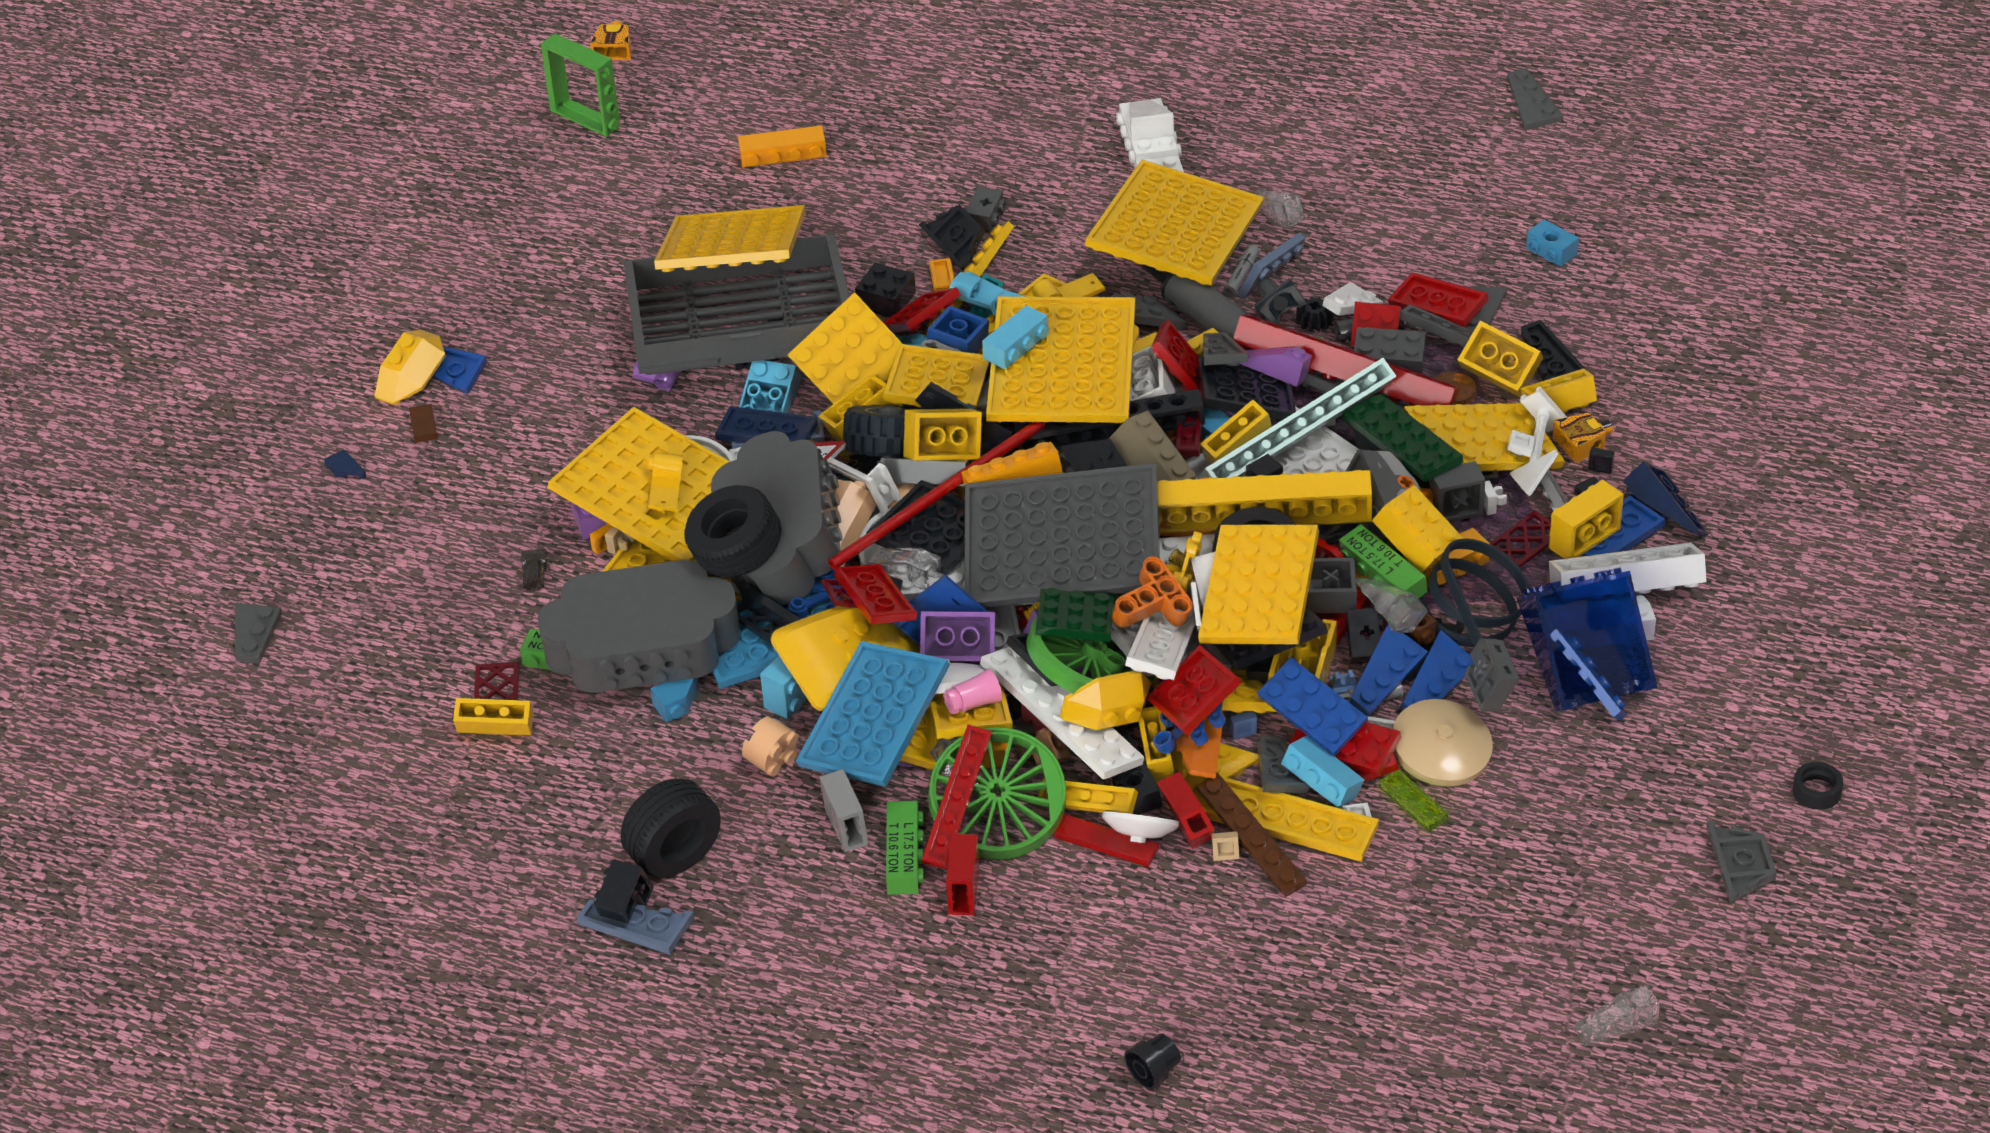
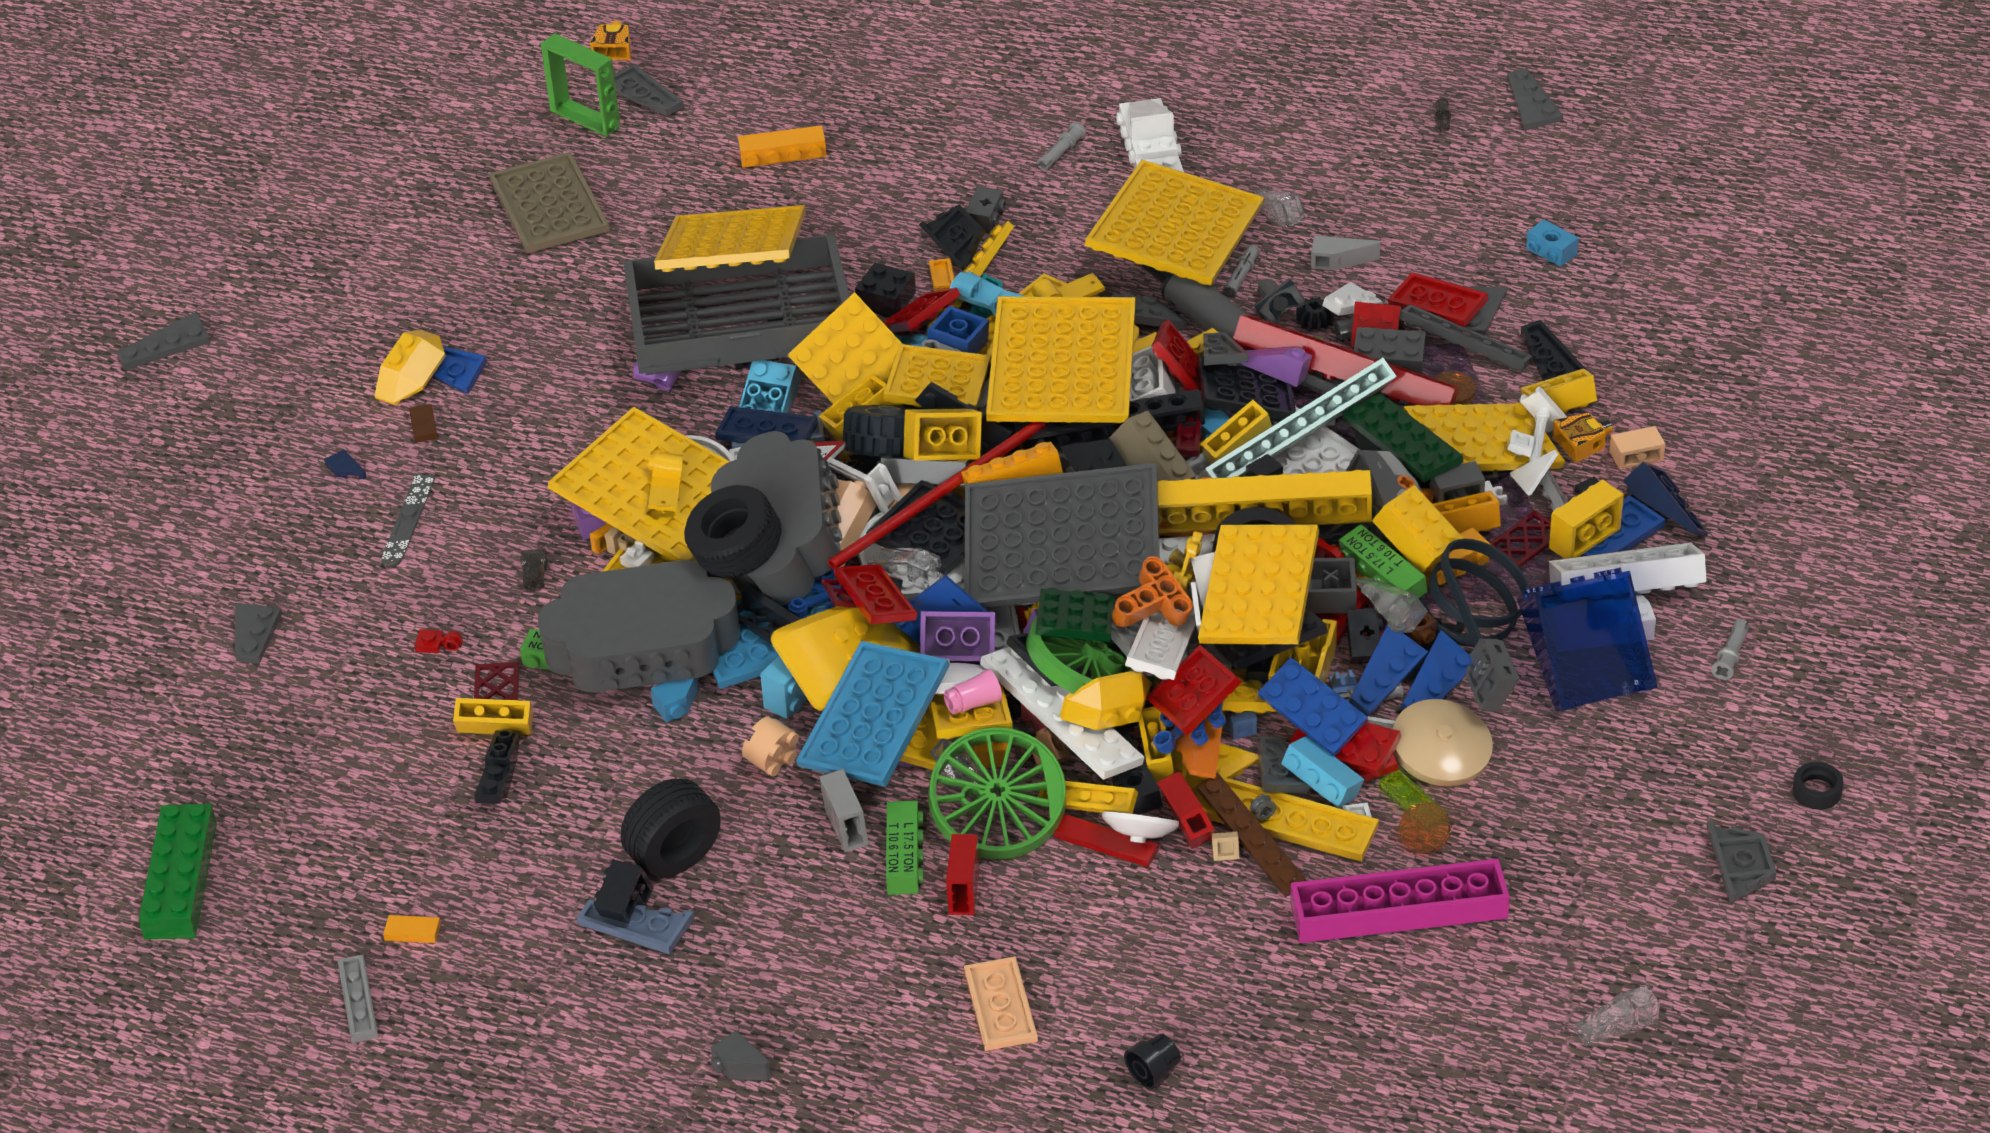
red tile [922,725,992,870] -> none
medium azure brick [982,306,1049,369] -> none
sand blue wing [1237,232,1306,299] -> none
yellow brick [1458,321,1543,398] -> none
blue wing [1549,629,1628,721] -> none
black tile [1588,447,1615,474] -> none
none -> dark grey wing [117,312,210,370]
none -> green brick [139,803,217,940]
none -> light grey tile [337,954,379,1043]
none -> dark grey piece [382,474,436,568]
none -> light orange tile [383,915,441,943]
none -> red plate [414,629,463,653]
none -> black slope [475,730,520,804]
none -> dark tan plate [489,152,610,254]
none -> dark grey wing [614,64,684,116]
none -> white tile [620,540,654,568]
none -> dark grey slope [711,1031,772,1081]
none -> light nougat tile [964,956,1038,1051]
none -> light grey pin [1037,122,1086,171]
none -> dark grey bush [1250,794,1276,820]
none -> dark pink brick [1290,859,1510,943]
none -> light grey slope [1311,236,1381,270]
none -> clear orange tile [1399,802,1451,854]
none -> light orange brick [1433,491,1501,534]
none -> clear smoke axle [1434,99,1451,133]
none -> light nougat brick [1609,426,1665,470]
none -> light grey pin [1711,619,1750,680]

